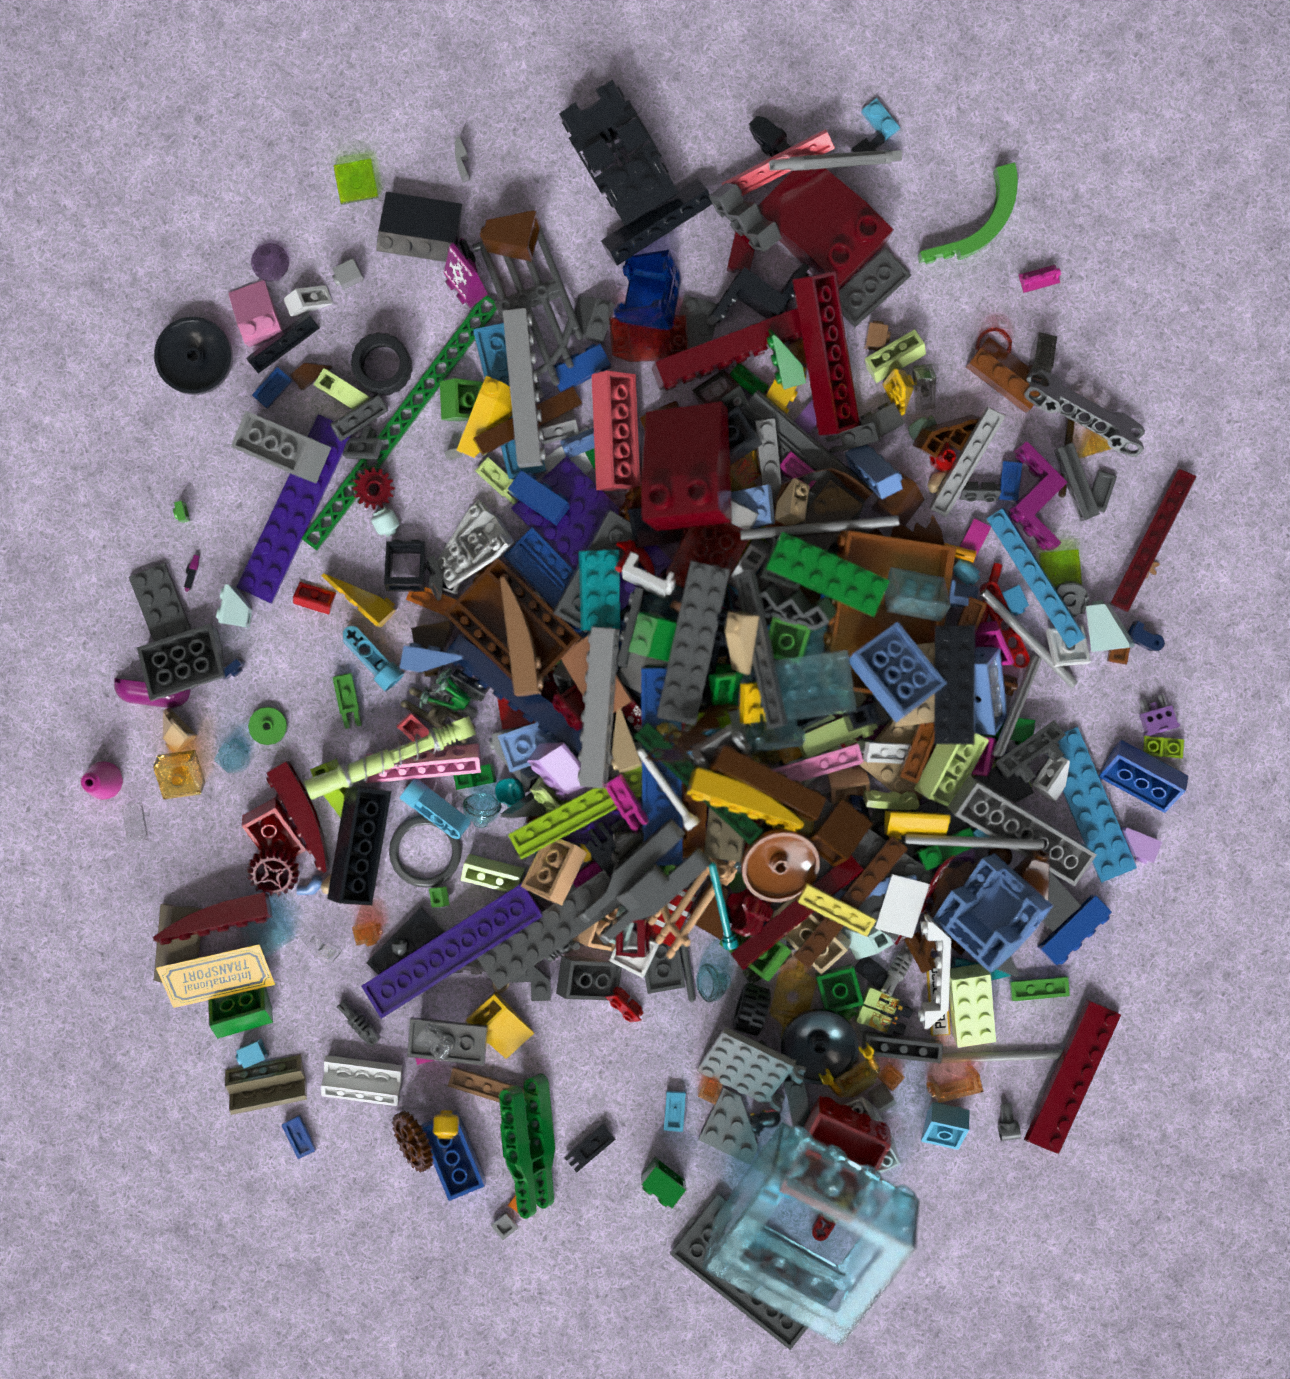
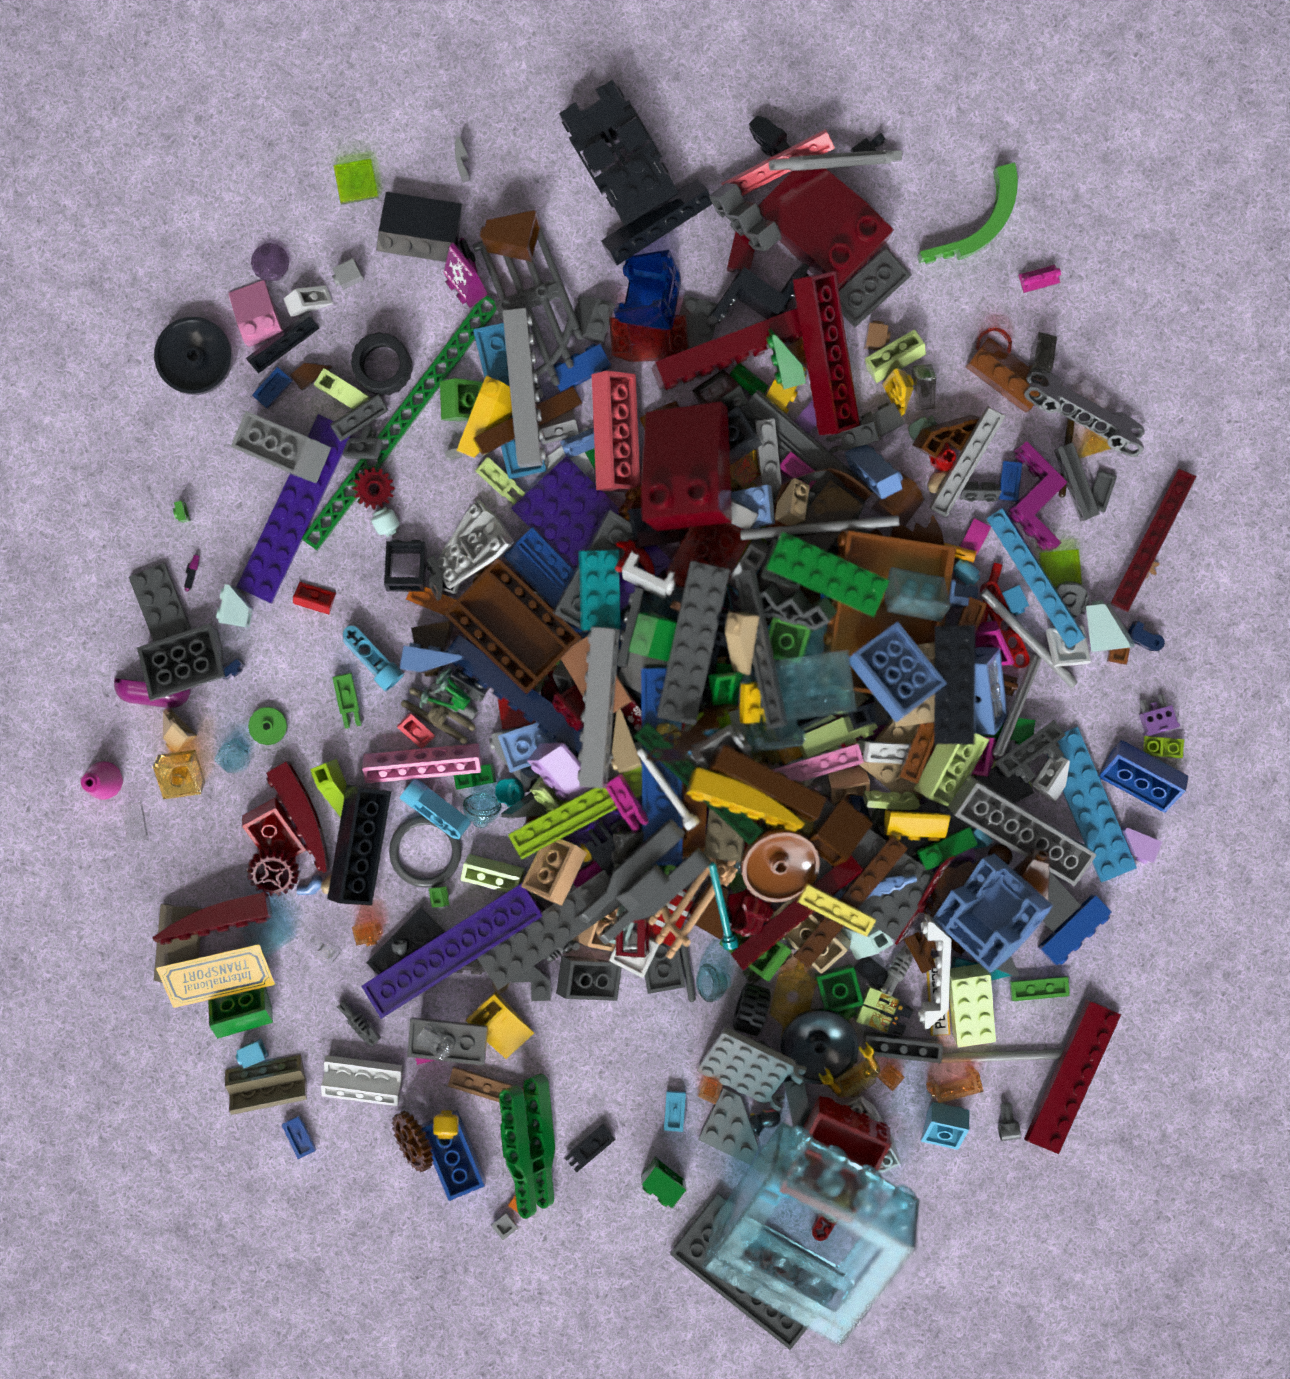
yellowish green piece [304,716,476,800] -> none
yellow wedge [321,573,397,628] -> none
medium nougat slope [500,577,544,697] -> none
blue brick [508,470,570,526] -> none
red hinge [605,986,644,1022] -> none
medium azure plate [861,98,900,141] -> none
light grey slope [868,1083,896,1113] -> none
white sticker [875,875,929,938] -> none
light grey piece [905,834,1044,850] -> none

